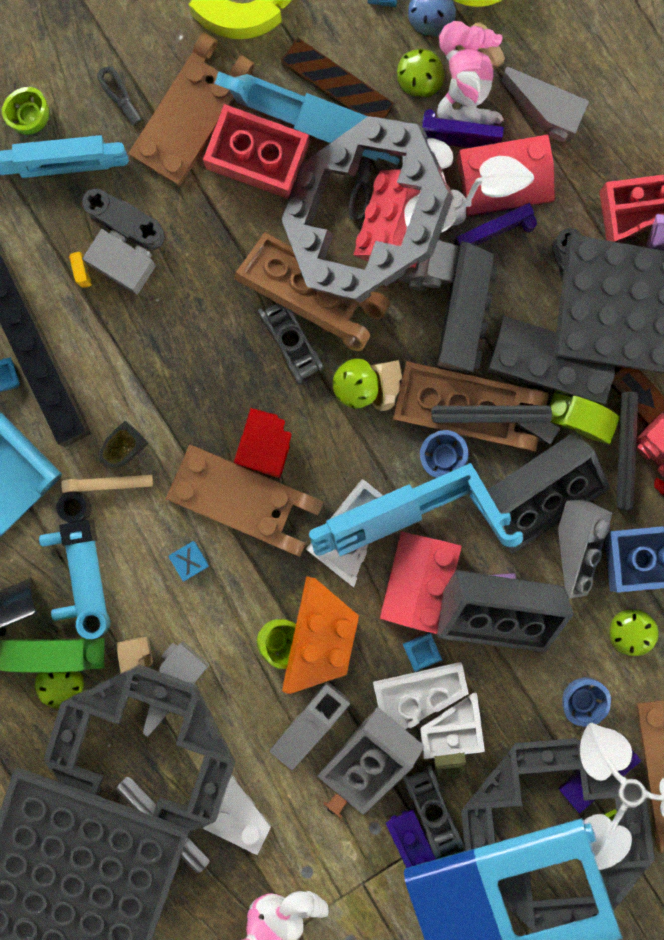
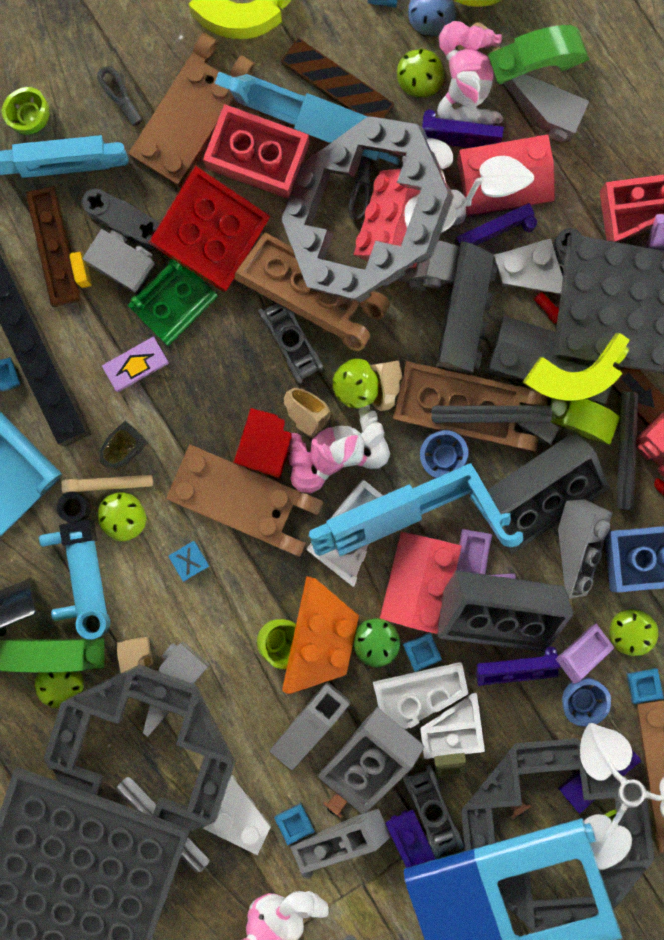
none -> reddish brown tile [26,185,82,308]
none -> lime helmet [97,492,146,542]
none -> lavender tile [102,336,169,392]
none -> green piece [128,259,219,346]
none -> red plate [148,166,271,292]
none -> dark azure tile [274,803,315,845]
none -> tan rock [284,388,332,438]
none -> hair [288,405,390,494]
none -> light grey slope [290,809,391,874]
none -> bright green helmet [354,618,400,668]
none -> lavender tile [456,529,492,574]
none -> dark purple hinge [476,647,561,686]
none -> bright green arch [488,25,590,84]
none -> white wing [493,238,563,296]
none -> nougat piece [510,800,531,818]
none -> neon yellow arch [523,333,630,400]
none -> red piece [533,292,559,325]
none -> lavender tile [556,624,615,684]
none -> dark azure tile [626,668,664,704]

